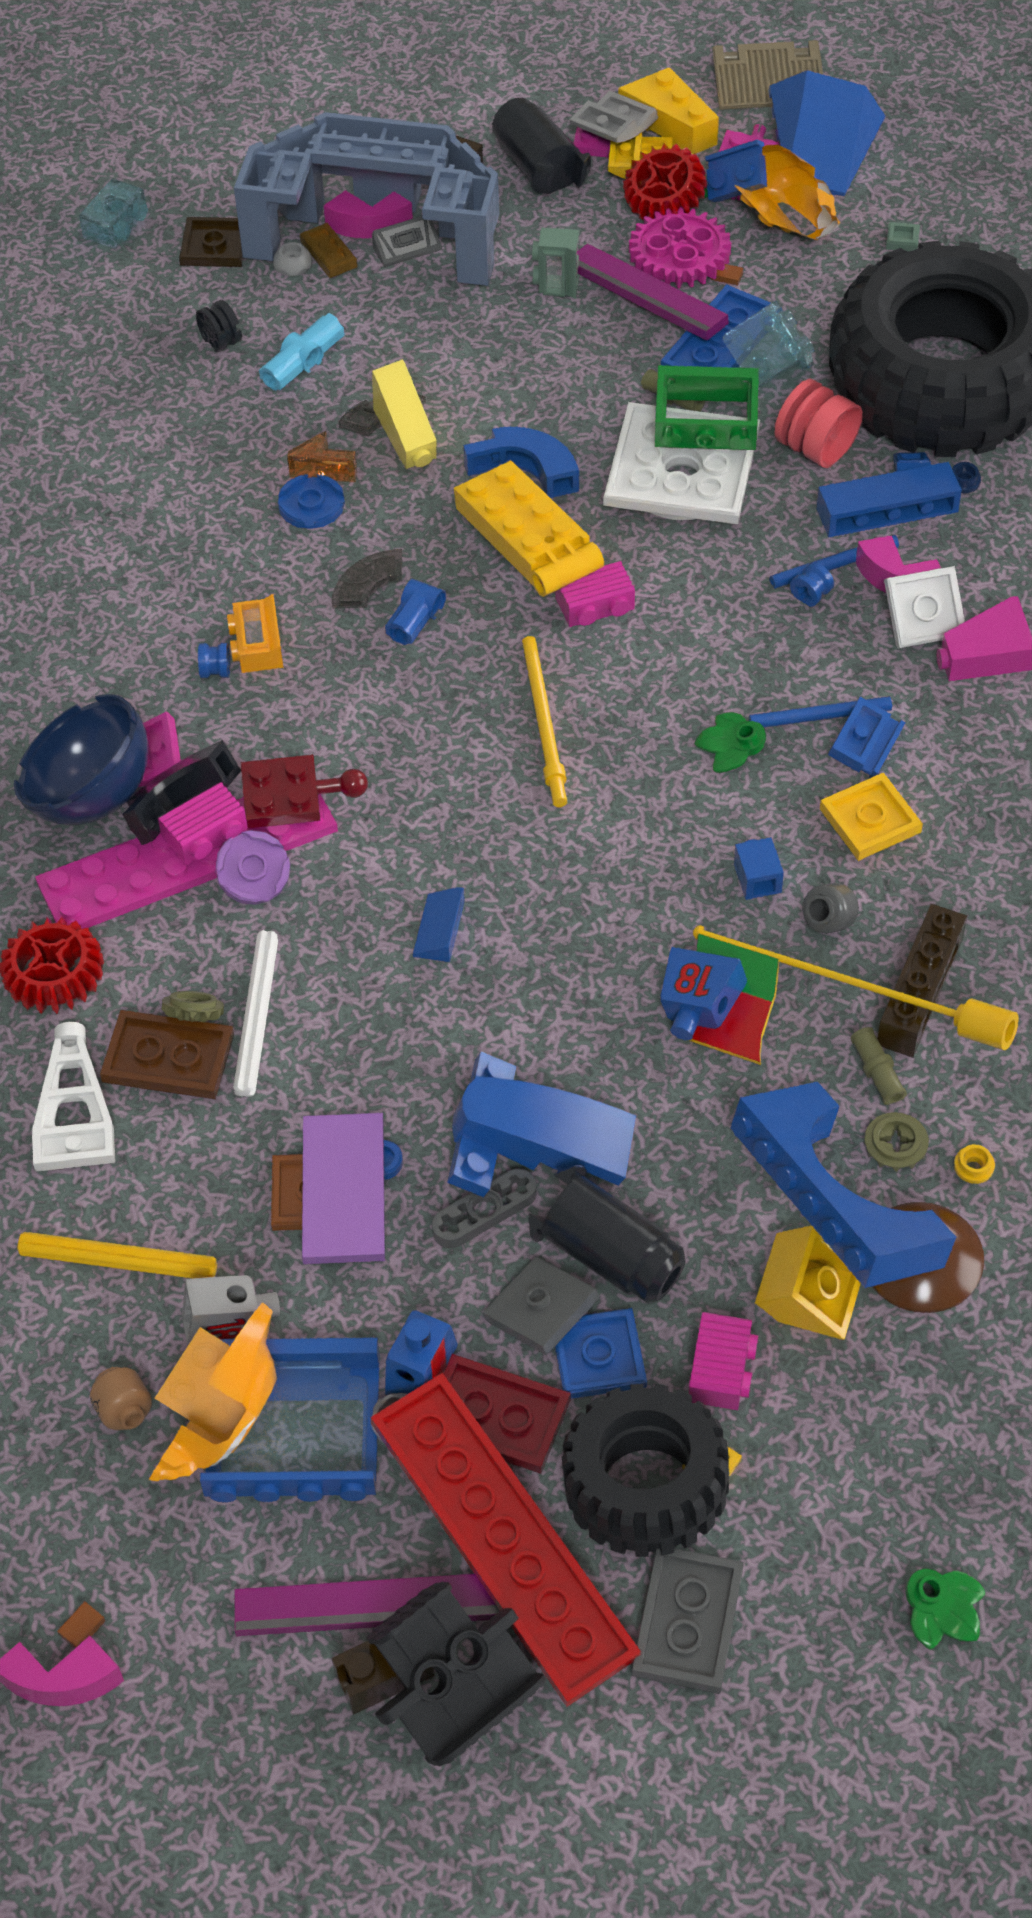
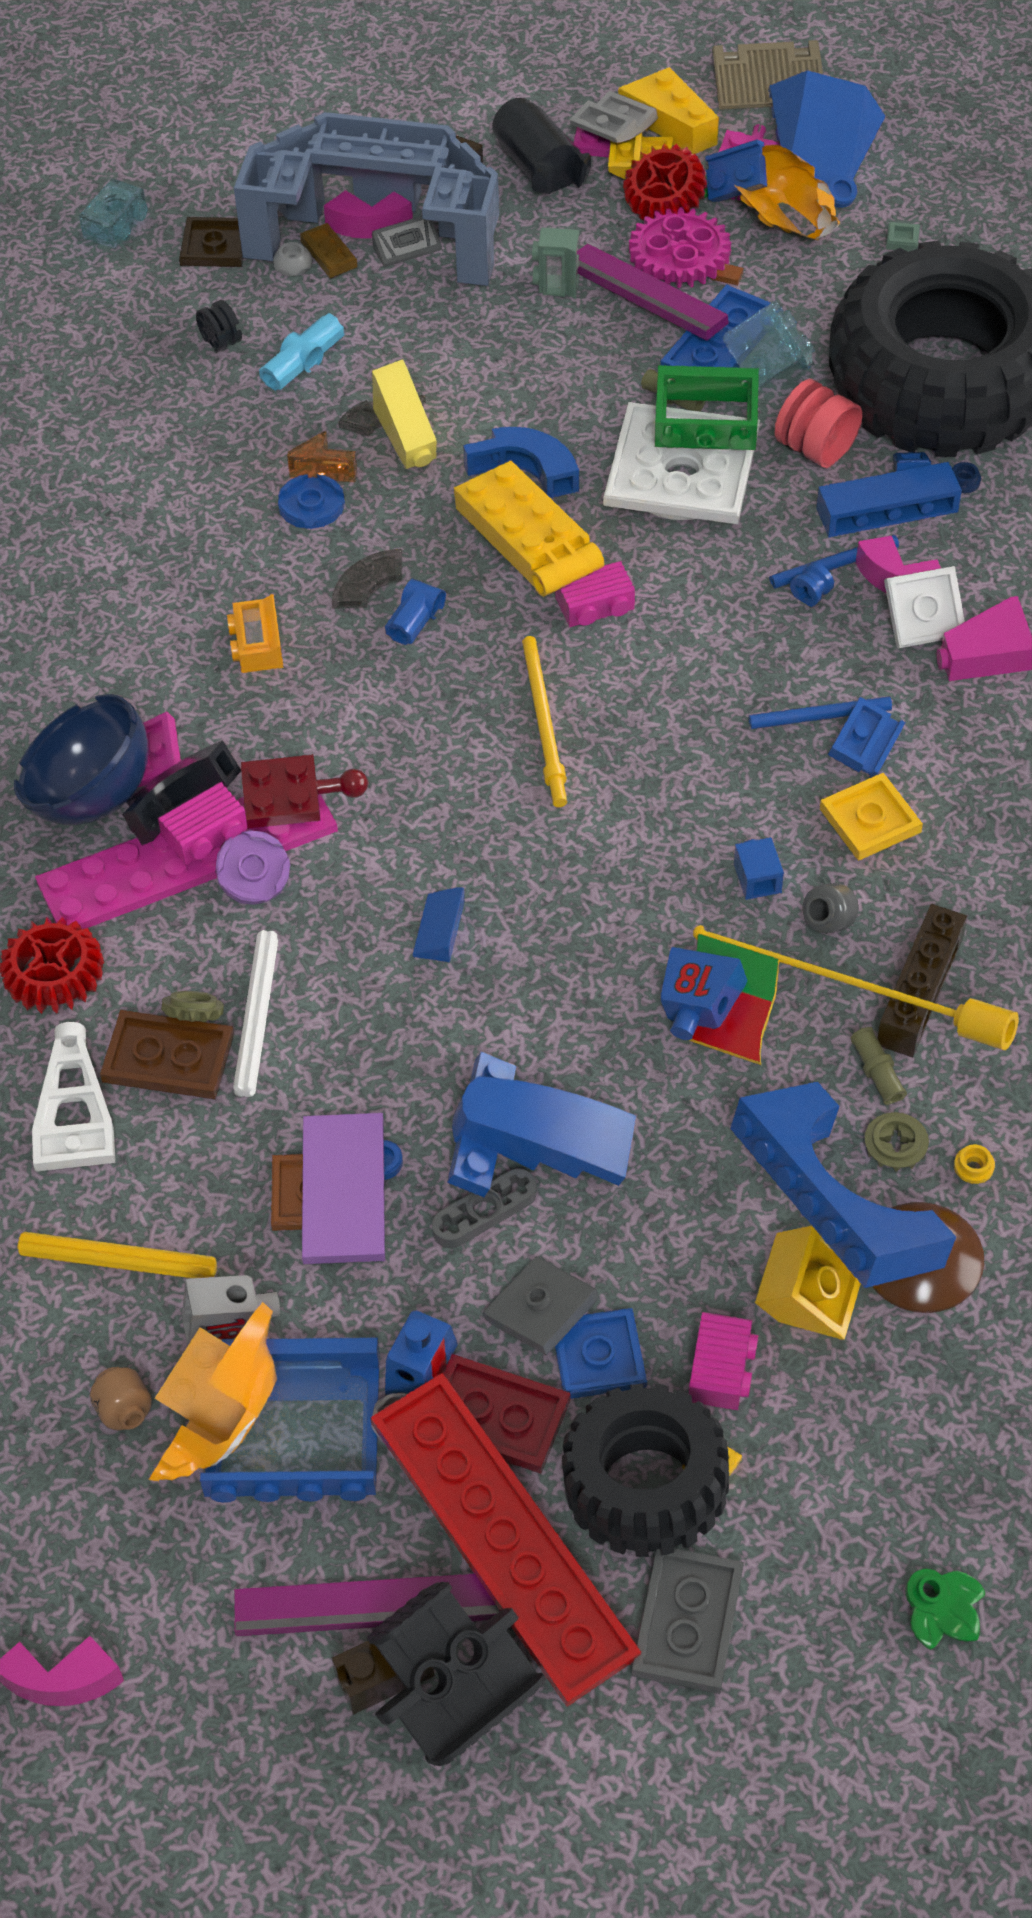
dark orange piece [57,1601,105,1648] -> none
blue wheel [198,643,230,679] -> none
black piece [529,1165,686,1303] -> none
green plate [694,712,766,773] -> none
none -> blue tile [827,175,857,208]

